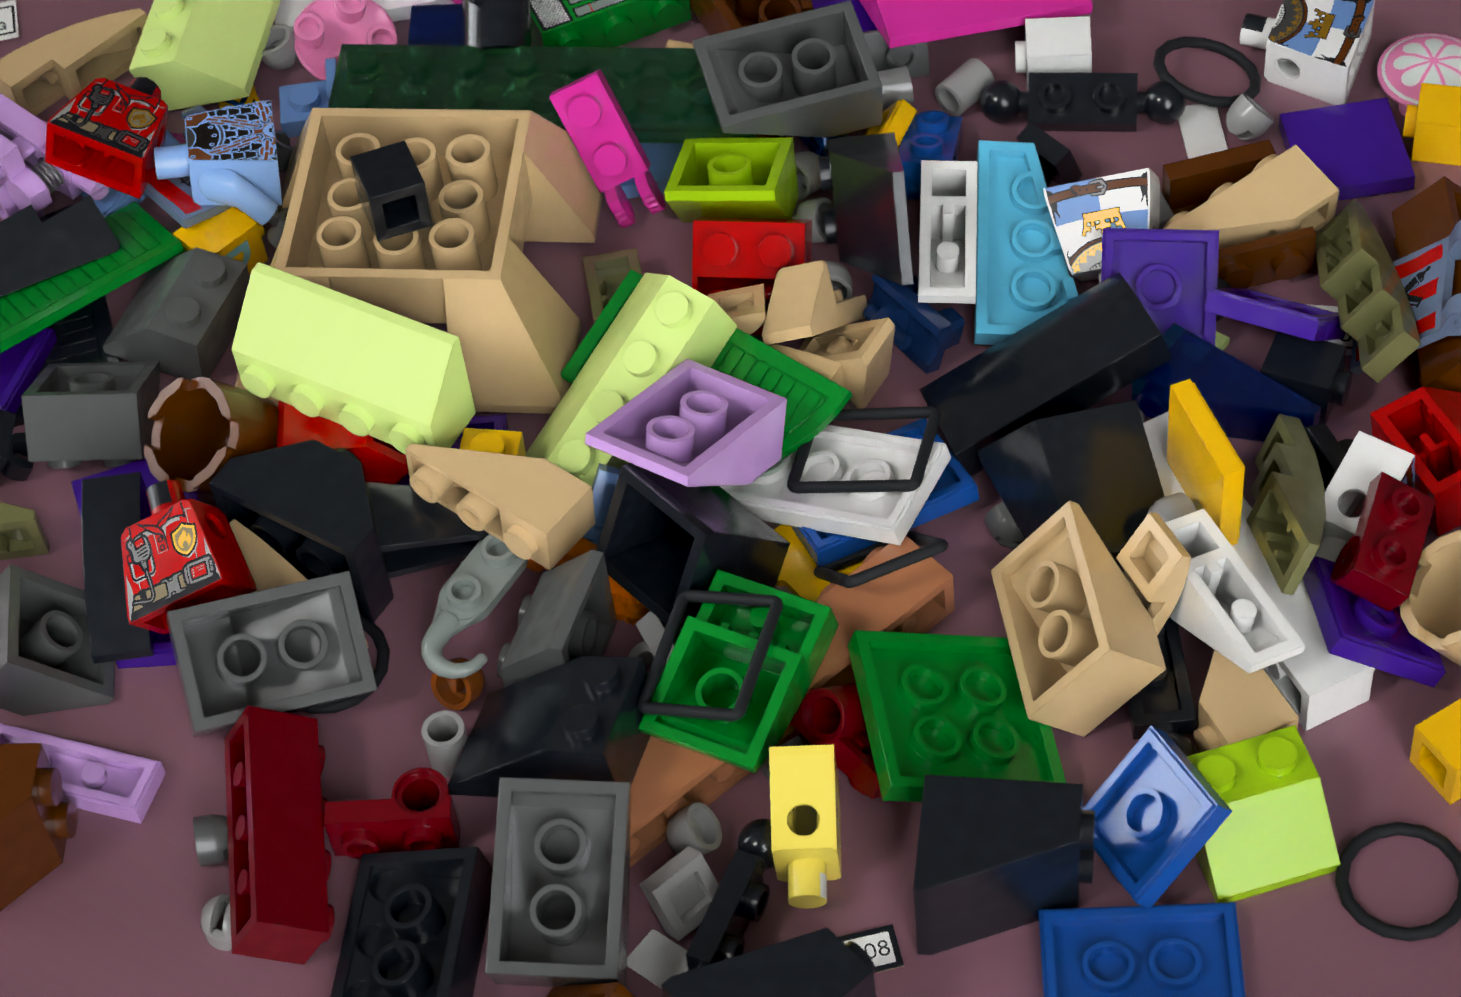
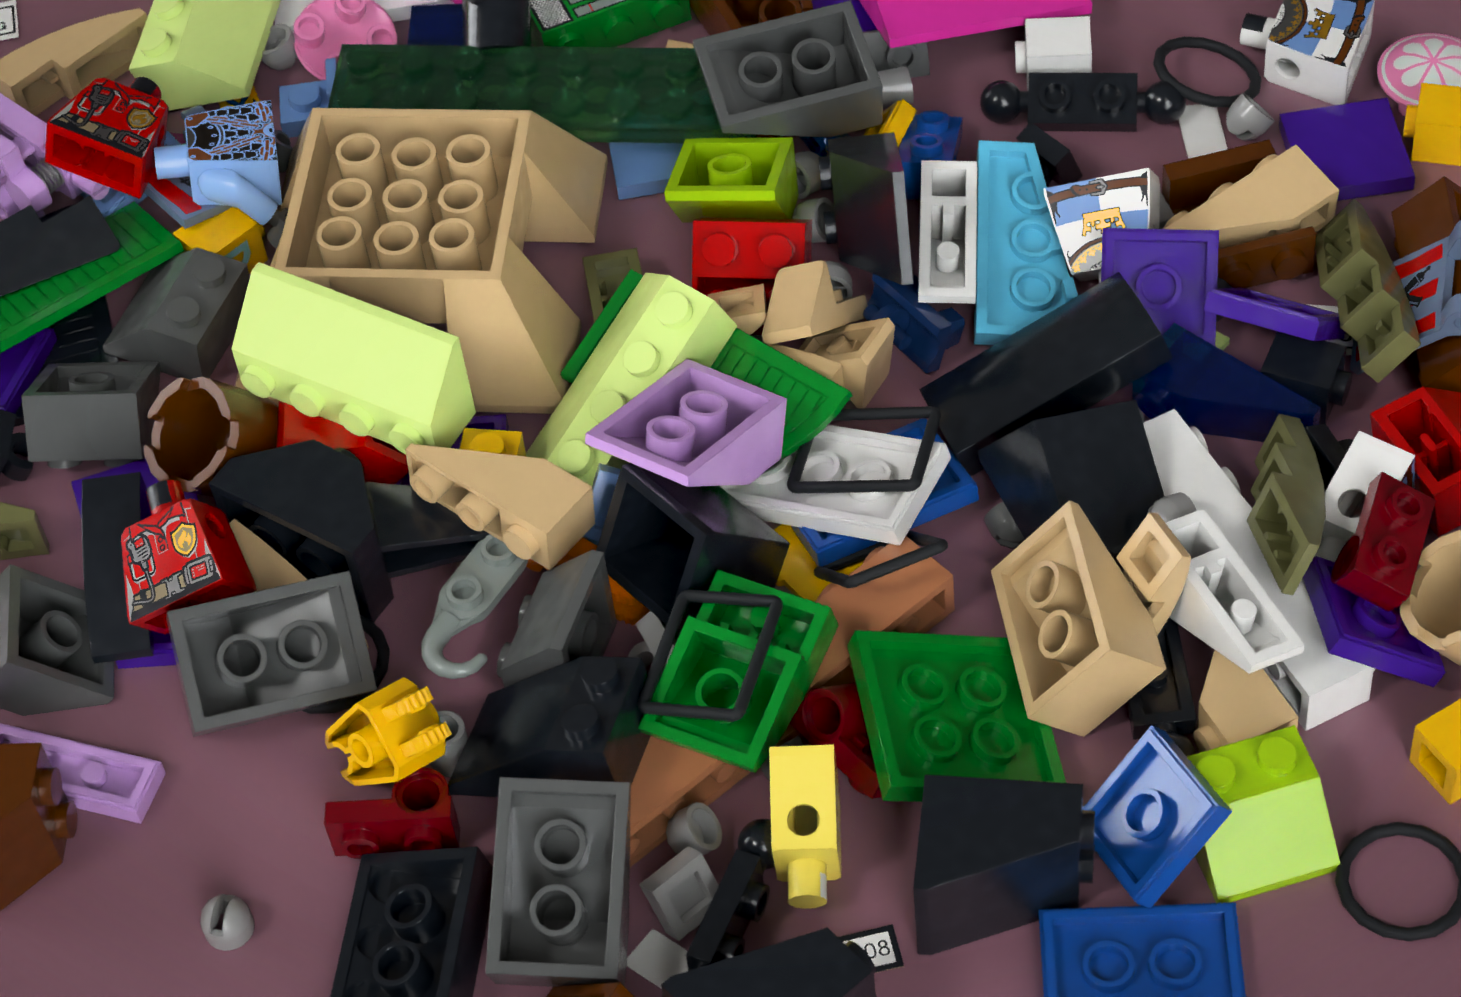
dark grey hinge [193,814,228,867] -> none
dark red brick [224,705,335,965] -> none
black brick [350,140,433,242] -> none
dark orange hinge [431,657,485,710] -> none
dark pink hinge [549,69,666,229] -> none
light grey hinge [935,58,995,116] -> none
yellow tile [1167,379,1245,546] -> none
none -> yellow hinge [325,677,452,786]

